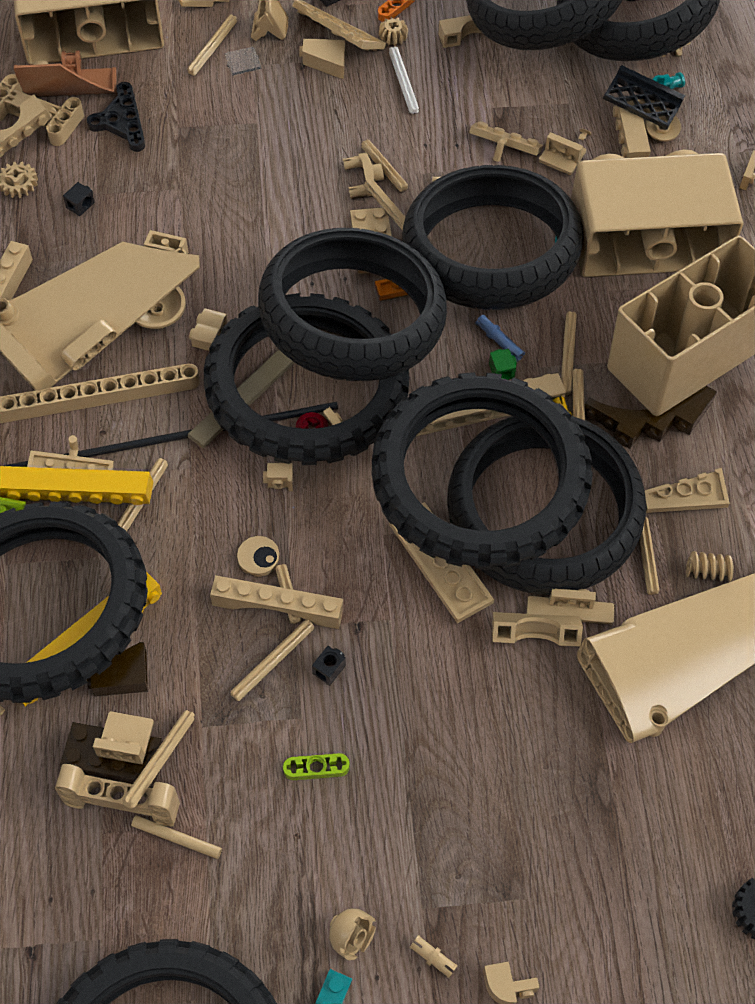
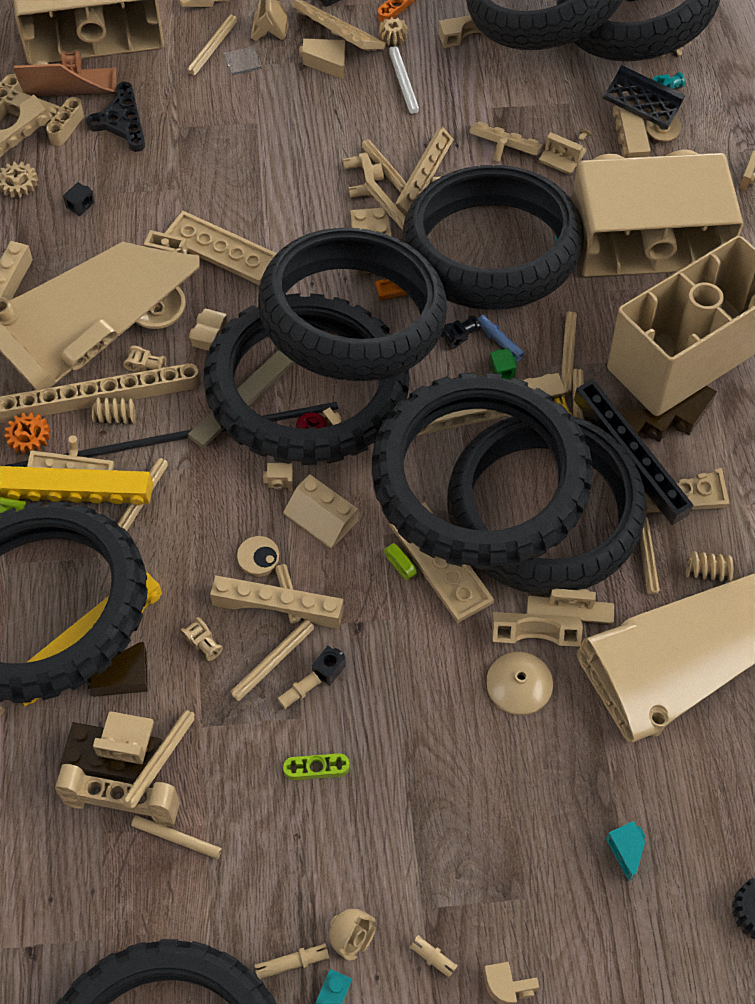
none -> orange gear [4,412,51,455]
none -> tan piece [92,397,136,424]
none -> tan connector [123,346,166,372]
none -> tan plate [165,211,277,285]
none -> tan connector [180,617,223,661]
none -> tan pin [255,943,329,980]
none -> tan pin [277,671,321,709]
none -> tan slope [283,474,358,550]
none -> lime beam [384,543,417,580]
none -> tan plate [395,127,454,217]
none -> black connector [441,315,481,349]
none -> tan dish [486,652,553,715]
none -> black brick [573,379,694,525]
none -> teal slope [606,821,645,881]

